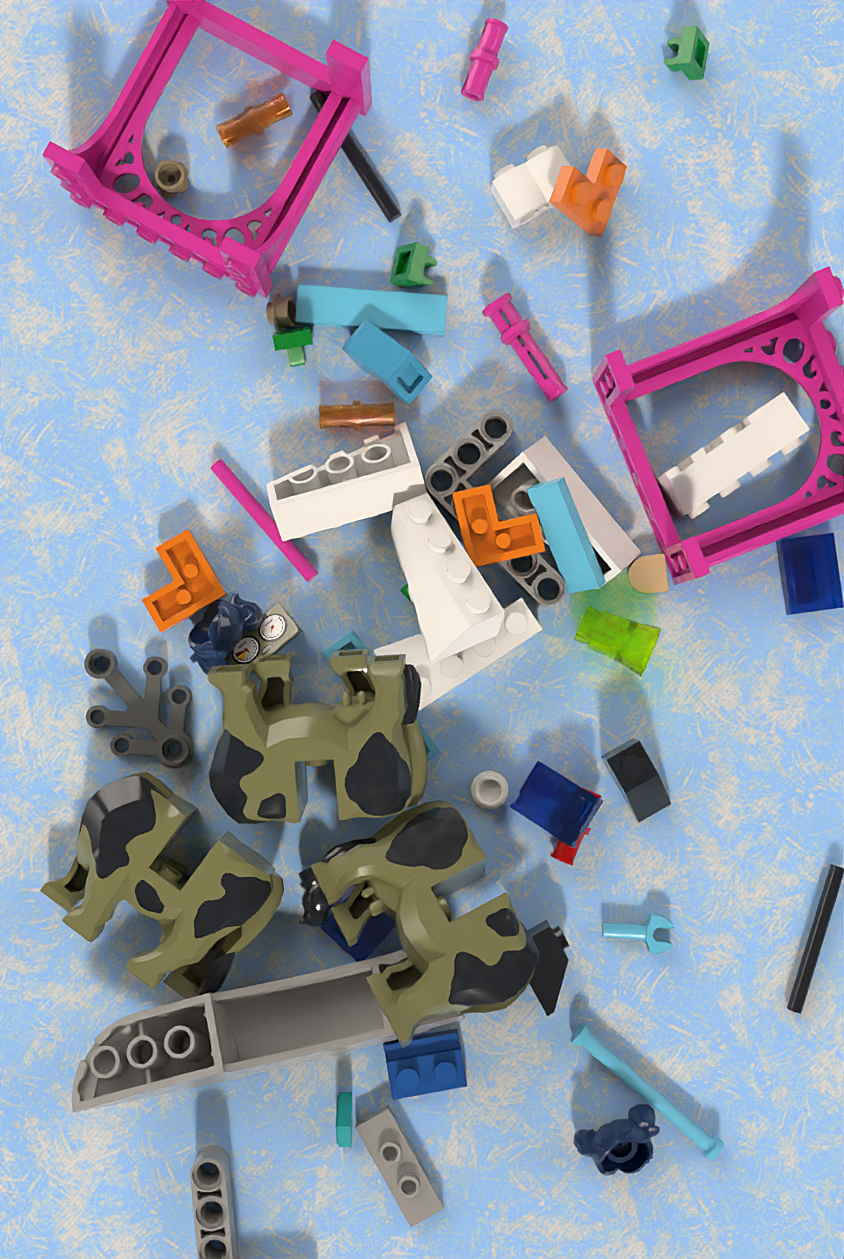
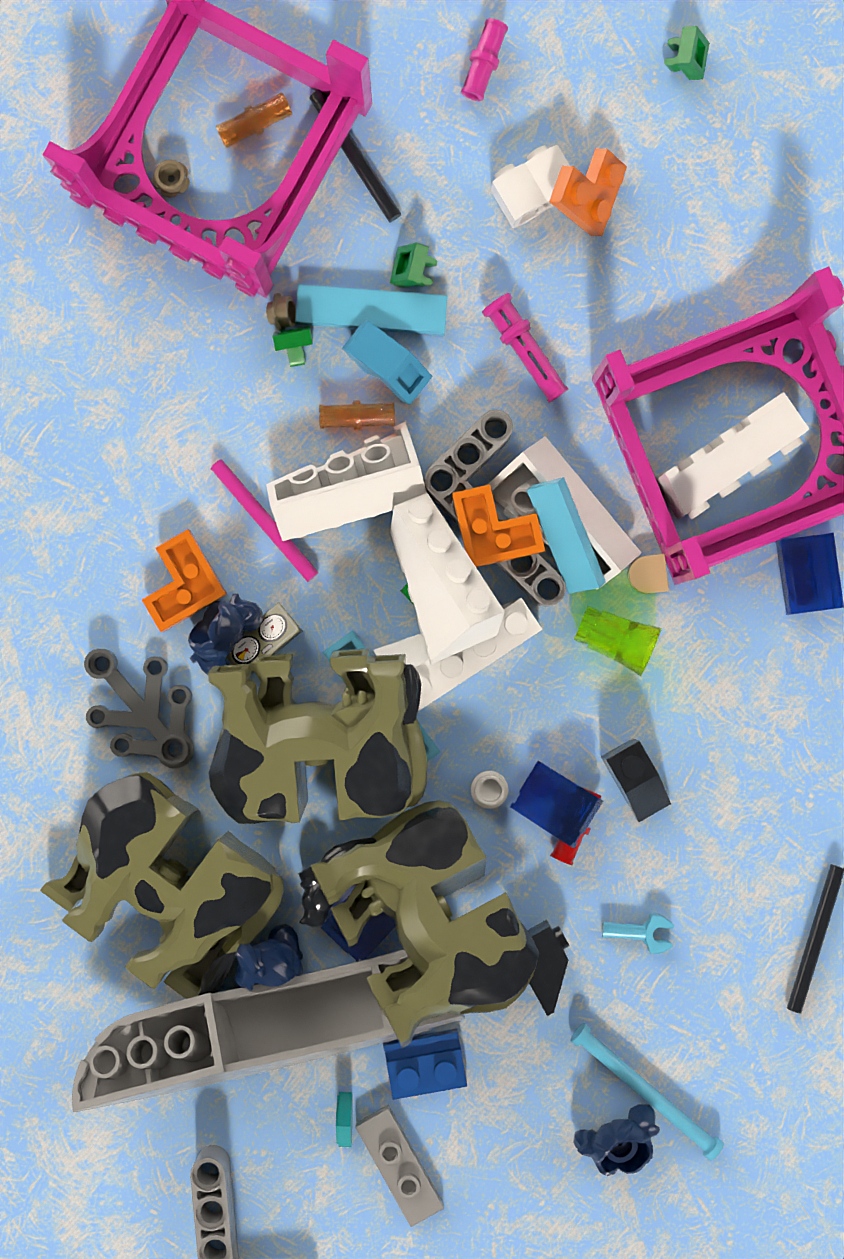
none -> dark blue hair [234,924,303,991]

